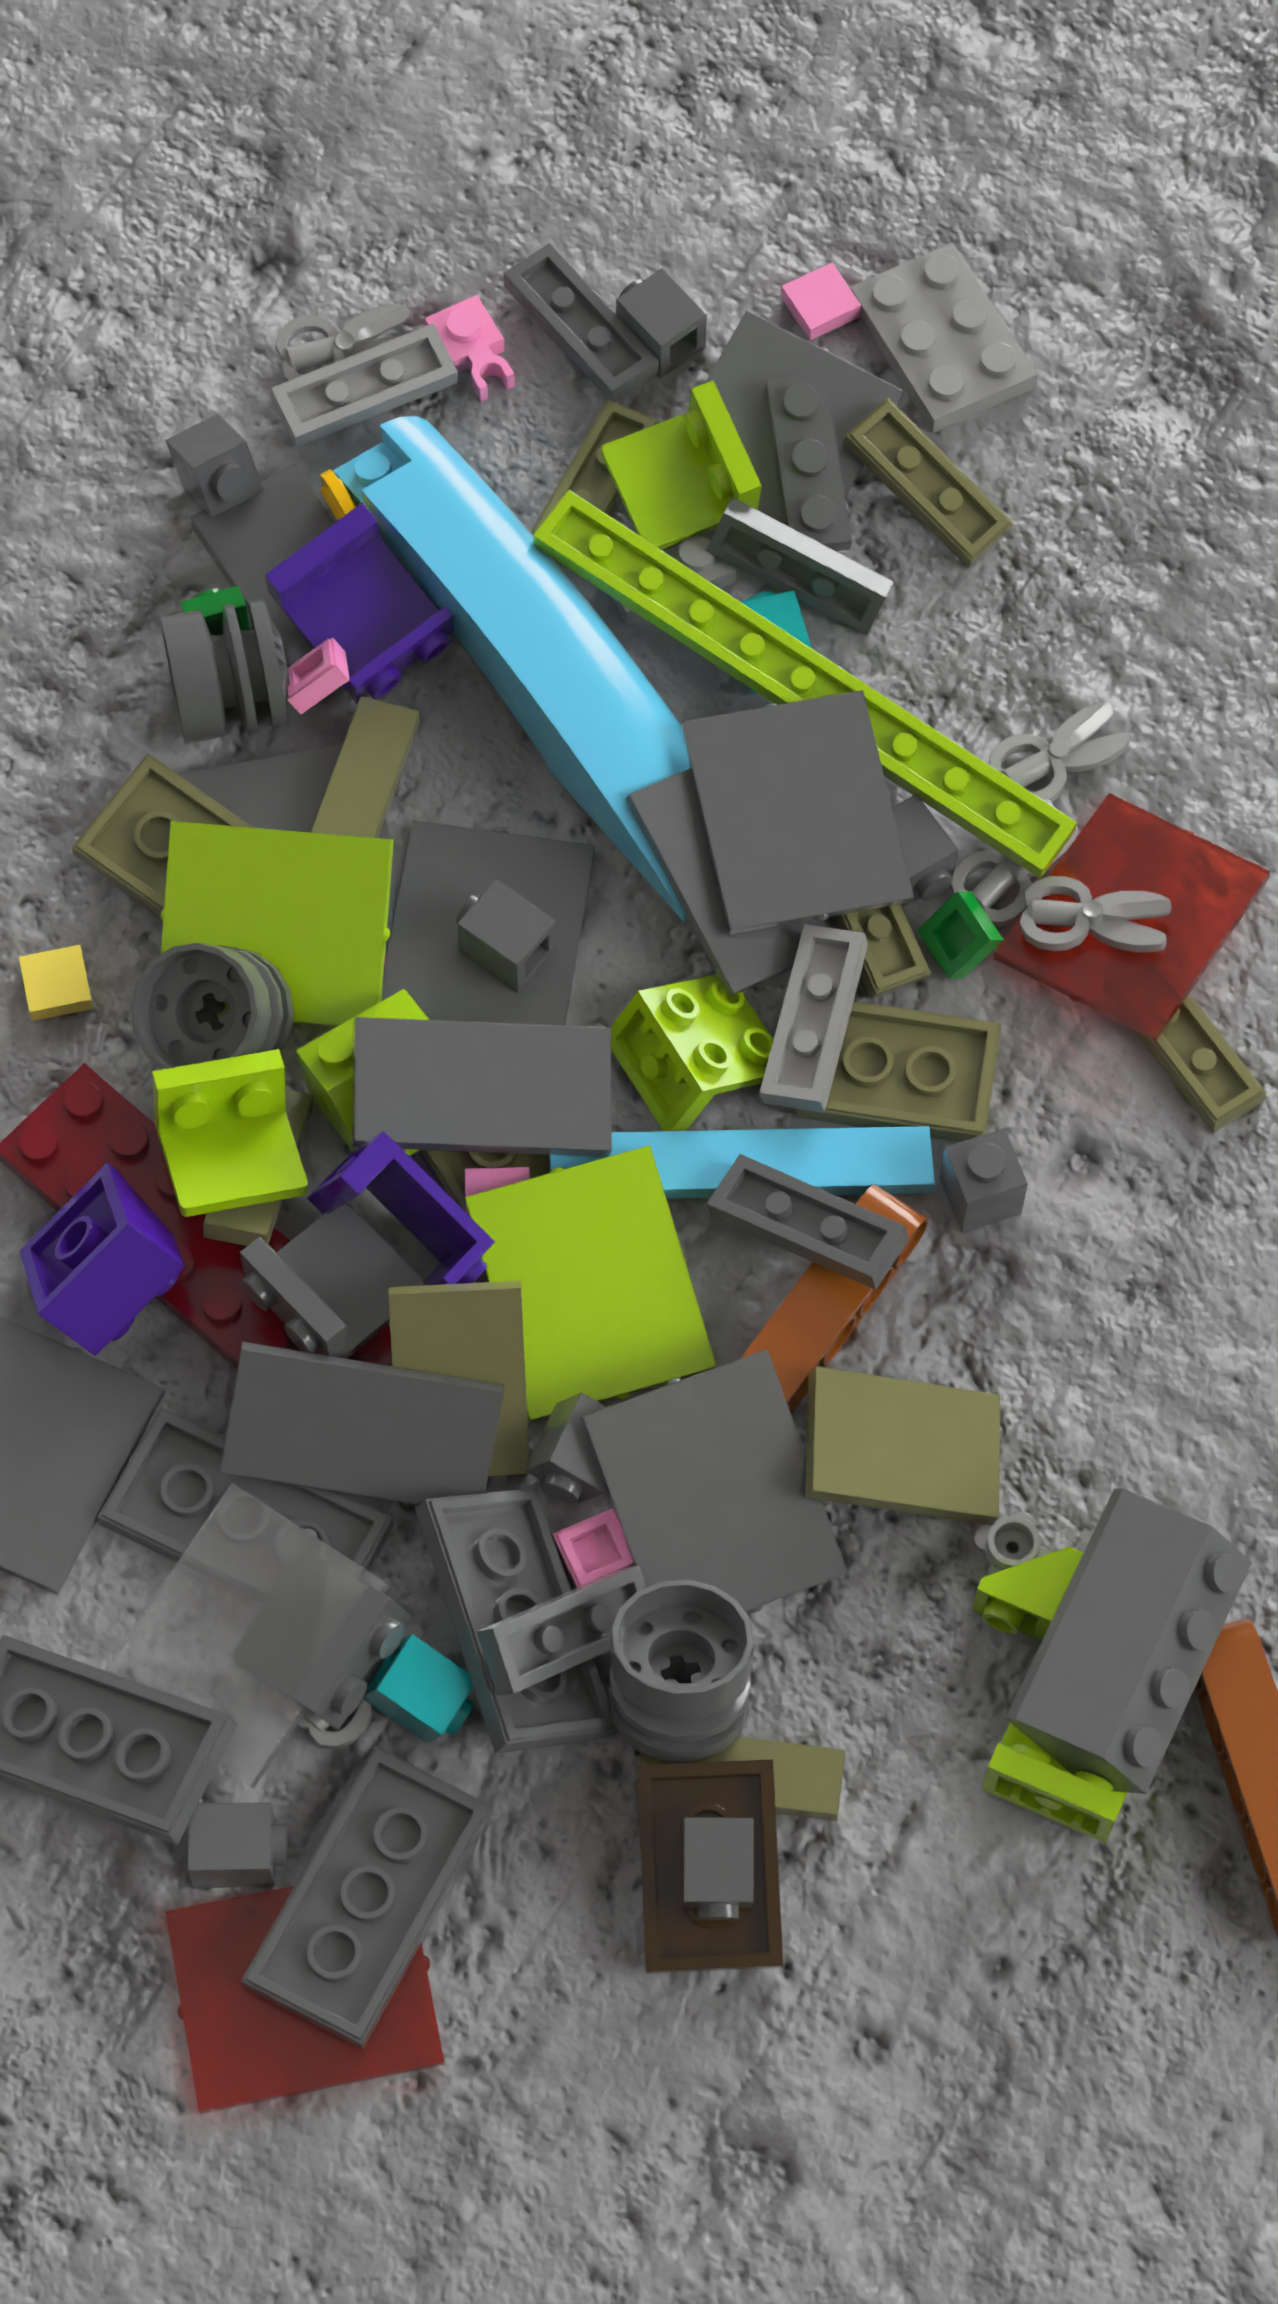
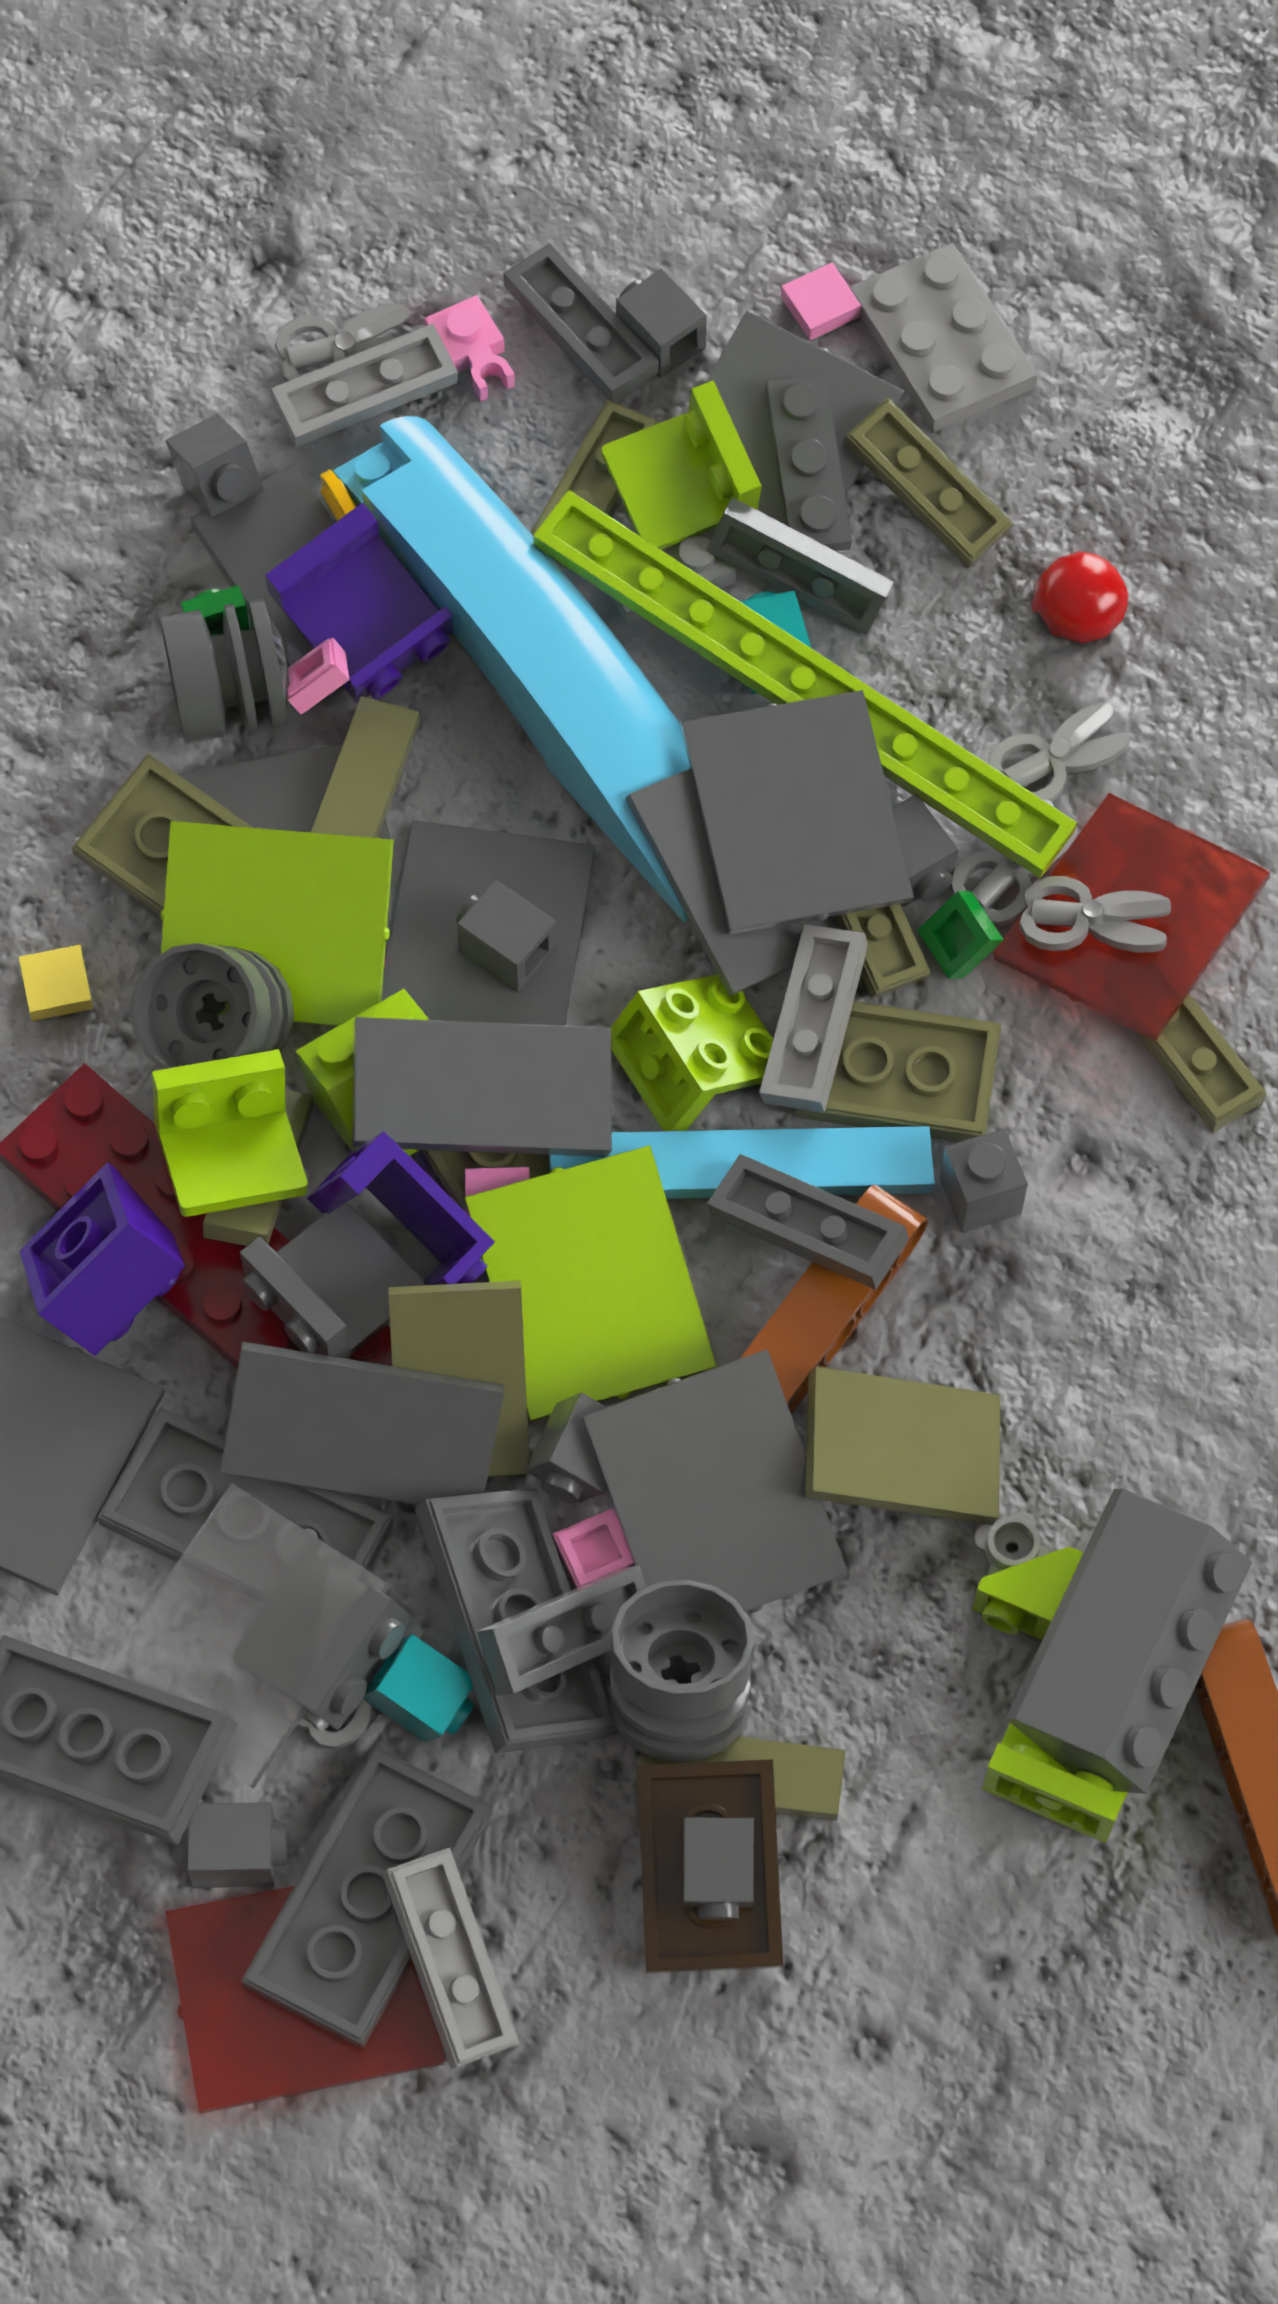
none -> light grey tile [381,1847,520,2069]
none -> red hair [1031,551,1129,644]

